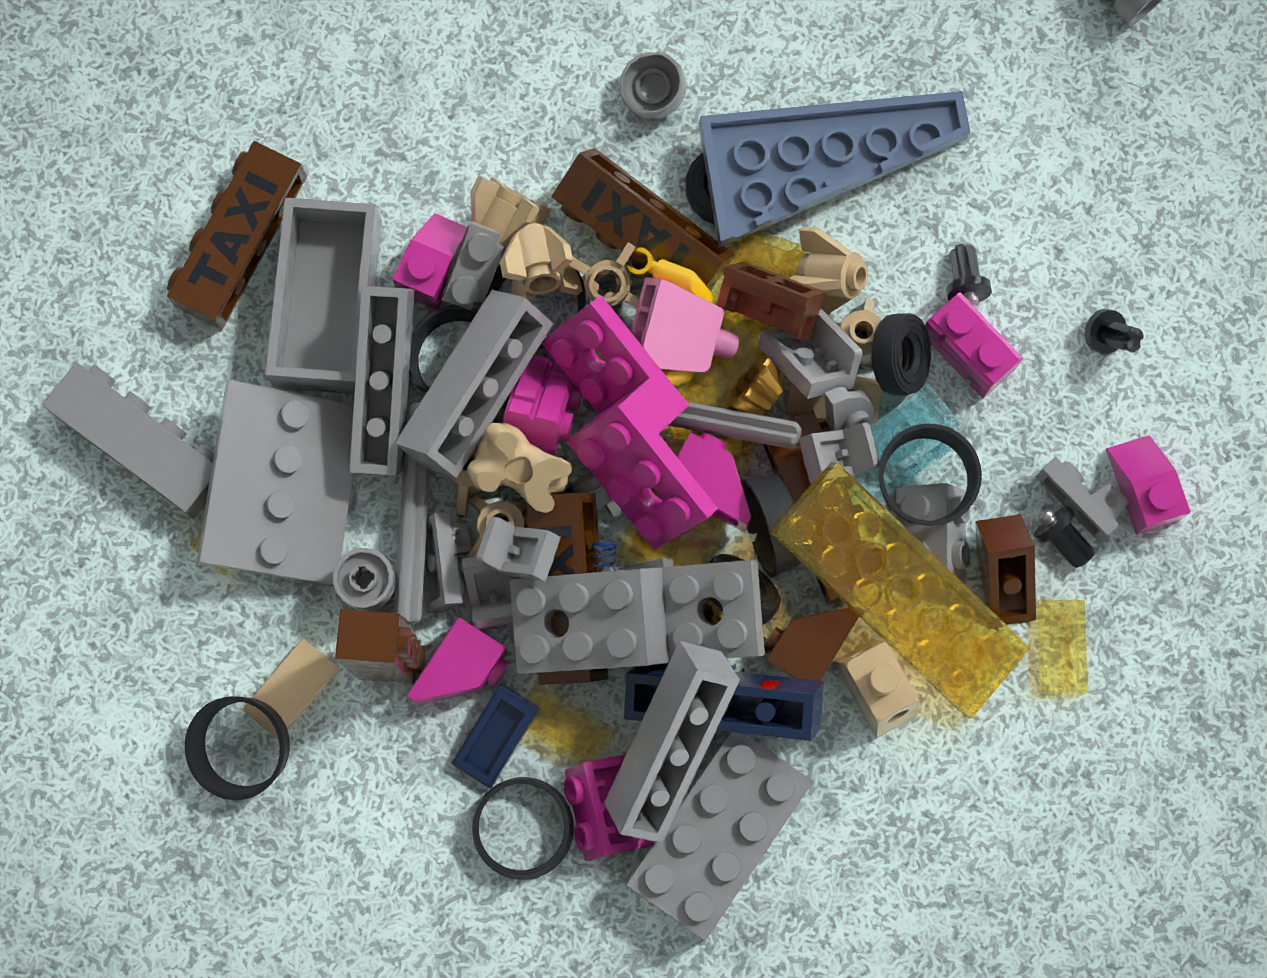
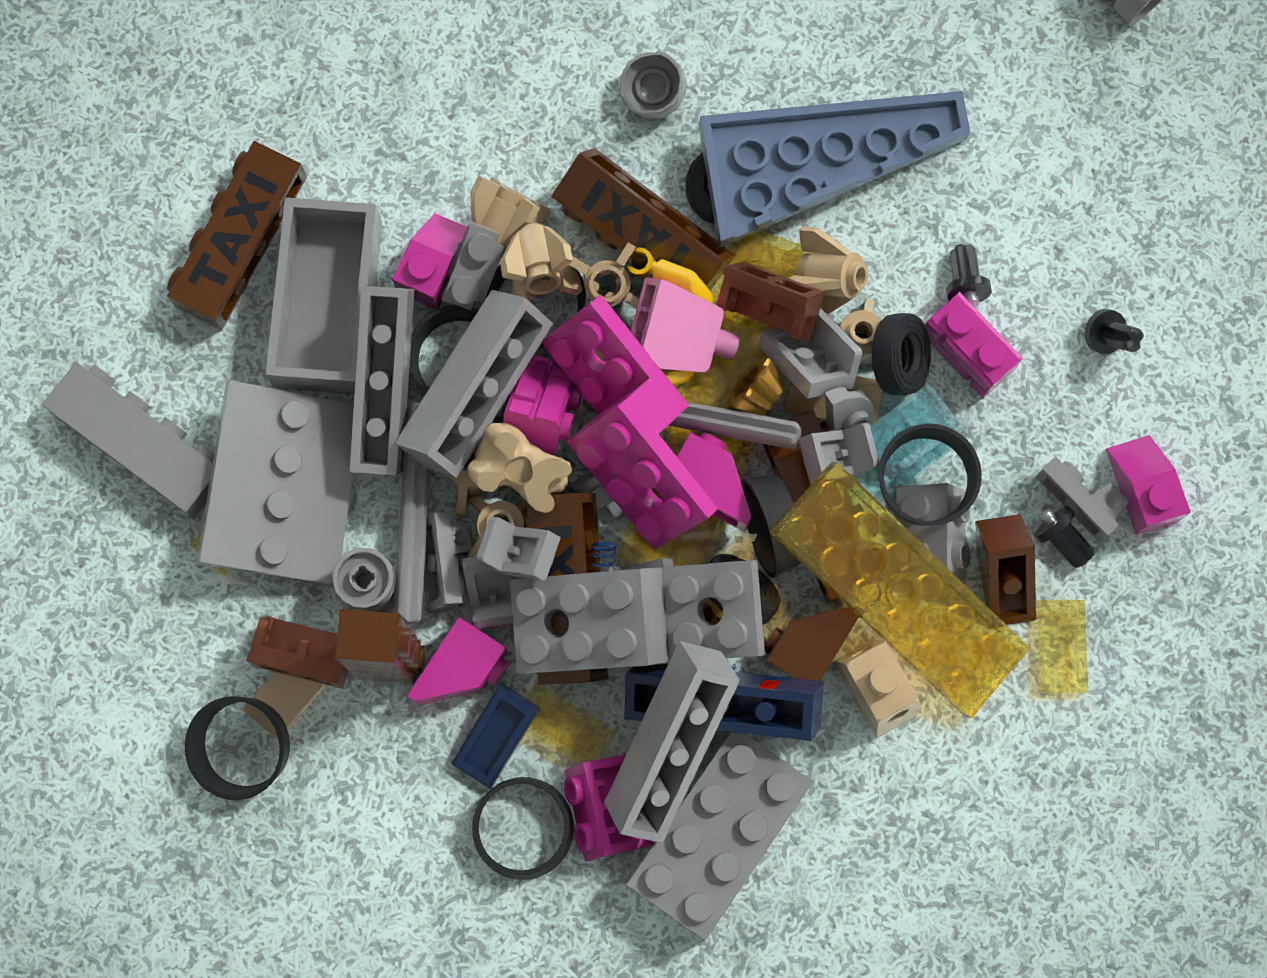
none -> copper hinge [246,616,348,689]

